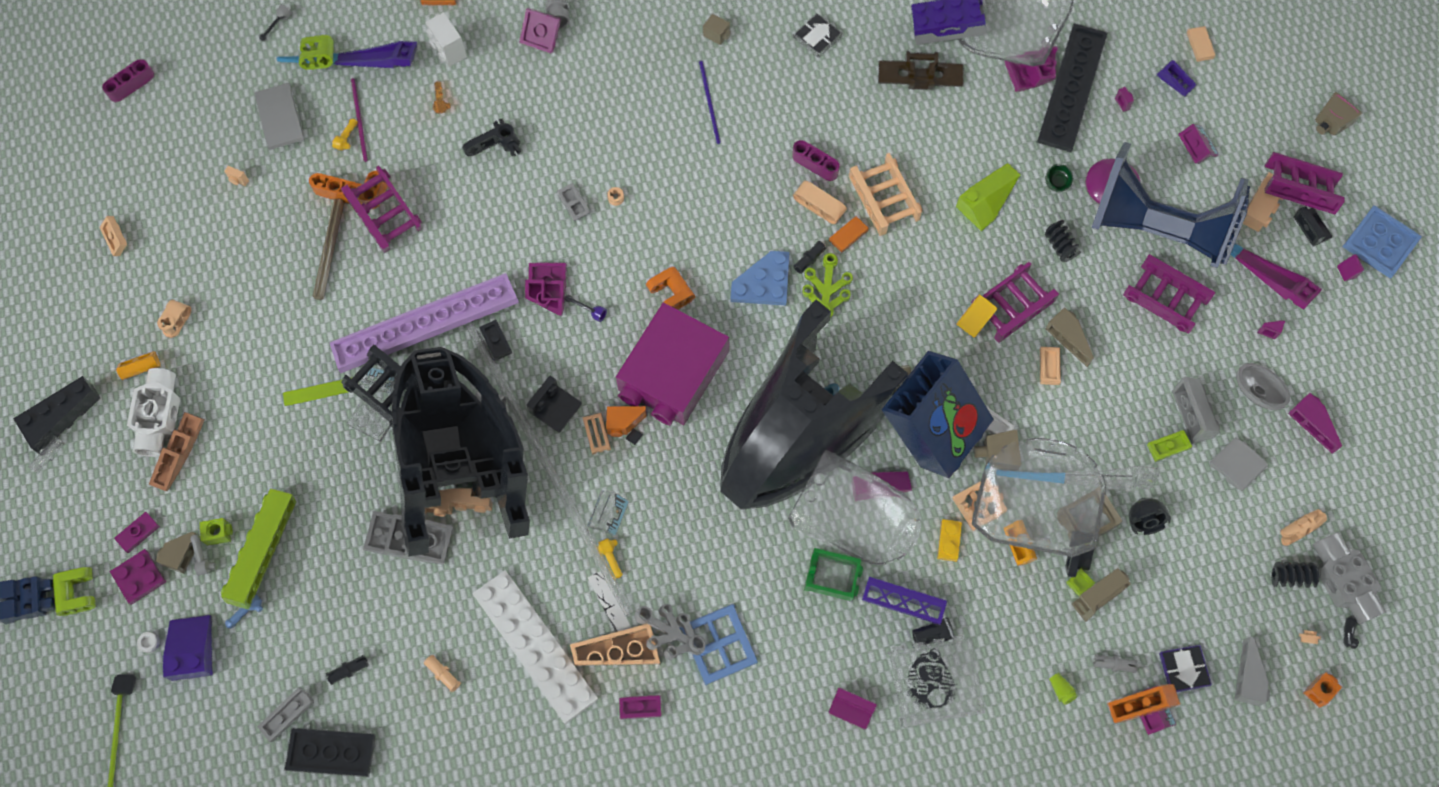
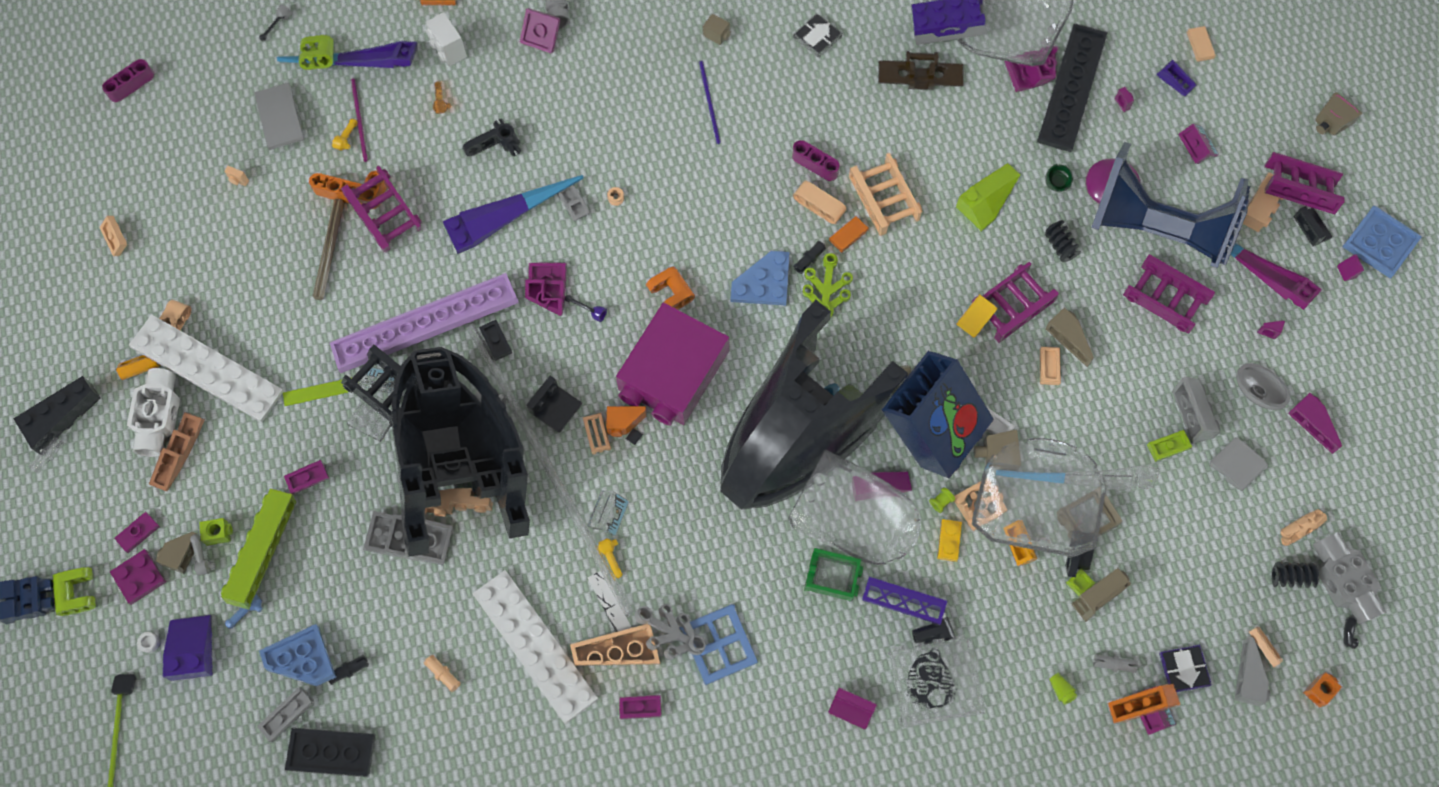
black cylinder [1128,498,1171,535] -> none
light nougat plate [1299,630,1321,644] -> none
none -> white plate [129,314,284,423]
none -> medium blue plate [259,624,336,686]
none -> magenta panel [284,460,330,495]
none -> dark purple plate [443,175,584,254]
none -> lime bush [929,487,955,513]
none -> light nougat tile [1249,627,1283,667]

